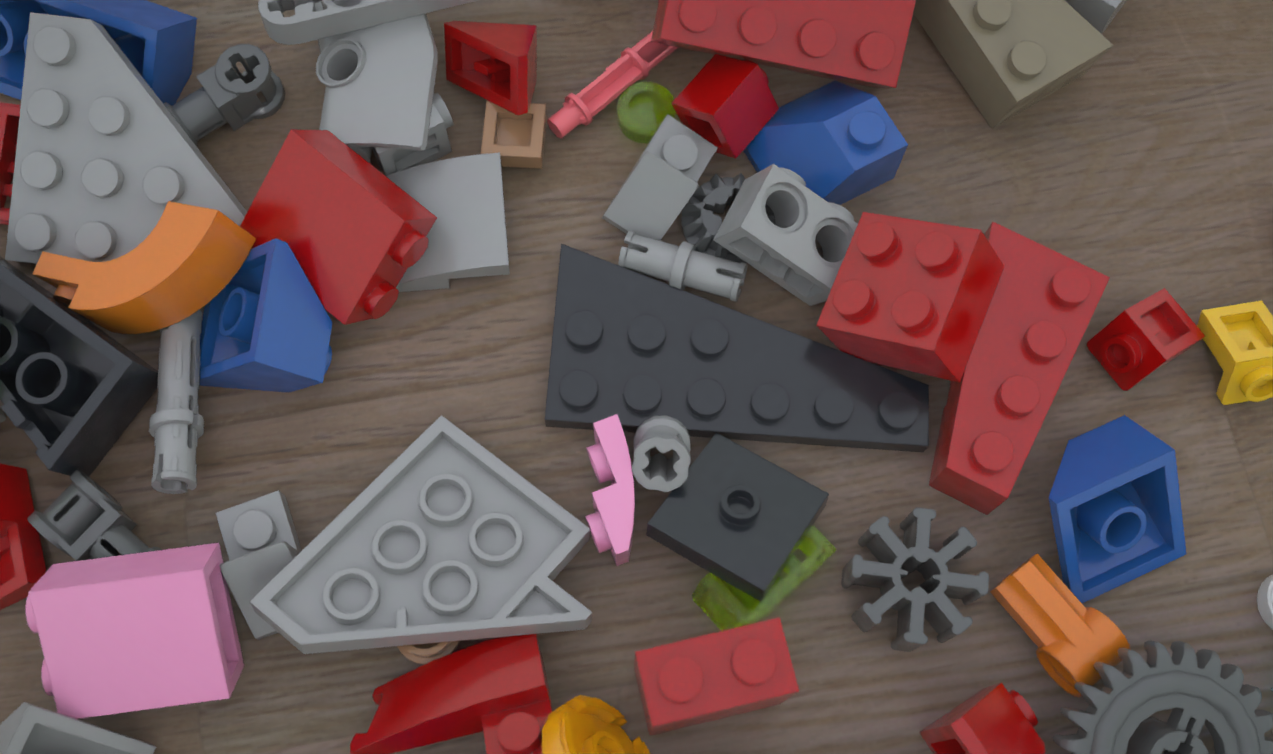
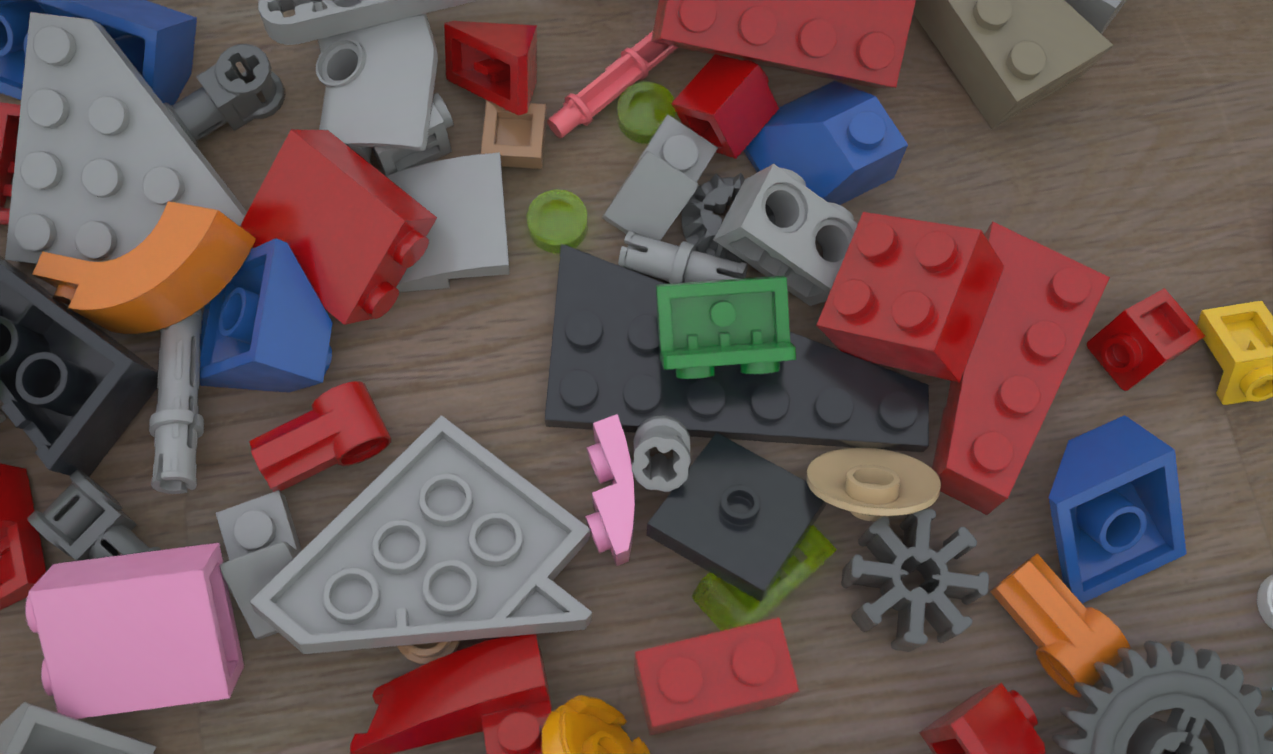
none -> red piece [249,381,391,492]
none -> clear neon green tile [527,189,588,253]
none -> green bracket [655,276,796,379]
none -> tan dish [807,448,941,521]

